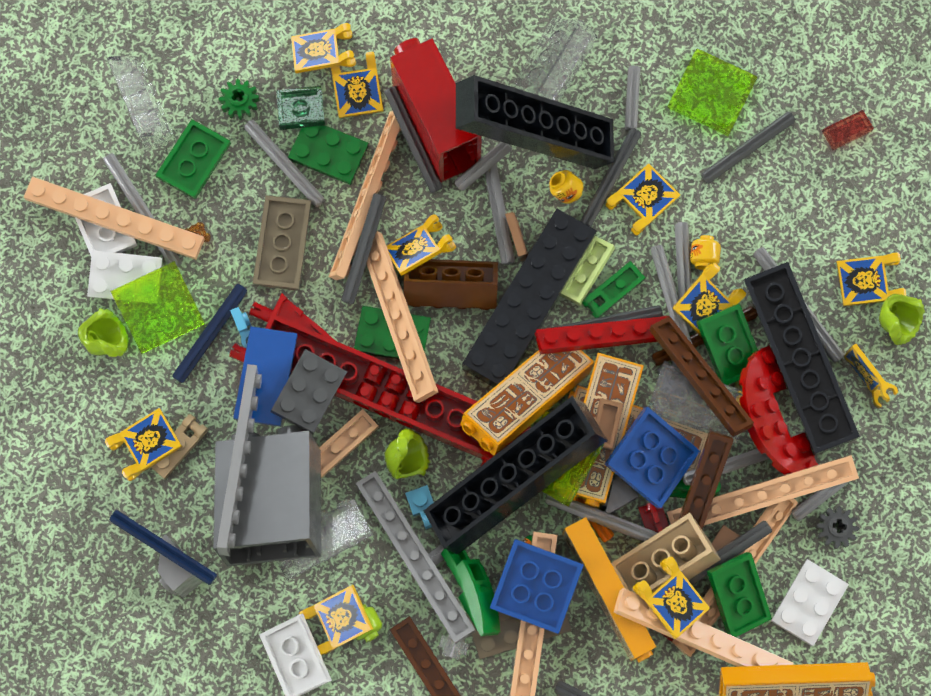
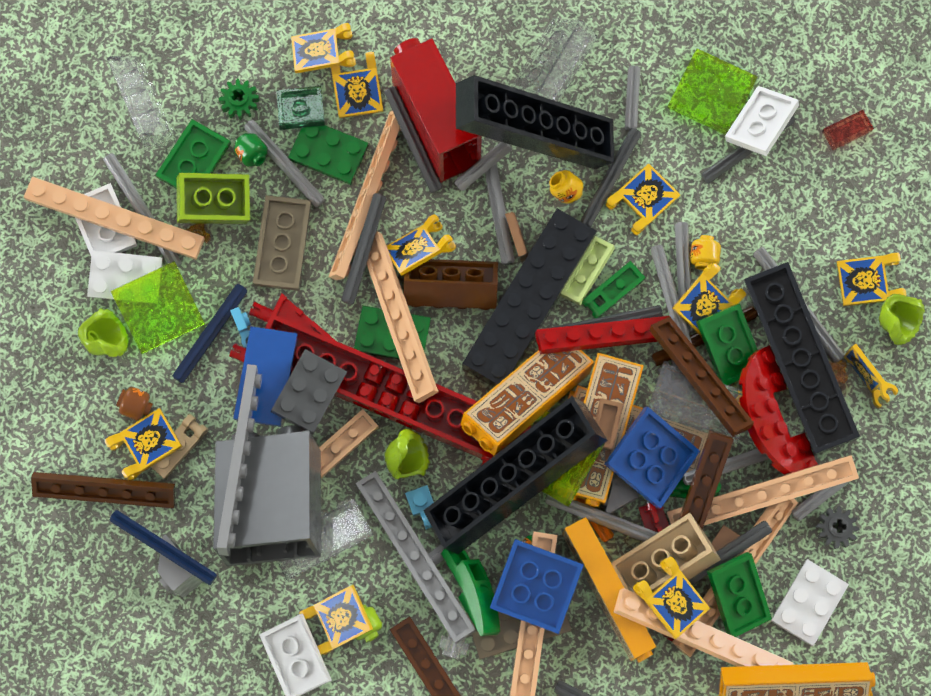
none -> reddish brown plate [31,472,176,508]
none -> dark orange head [116,386,153,421]
none -> lime brick [176,173,250,224]
none -> green head [234,133,268,167]
none -> white plate [725,86,799,156]
none -> clear orange plate [829,360,848,383]

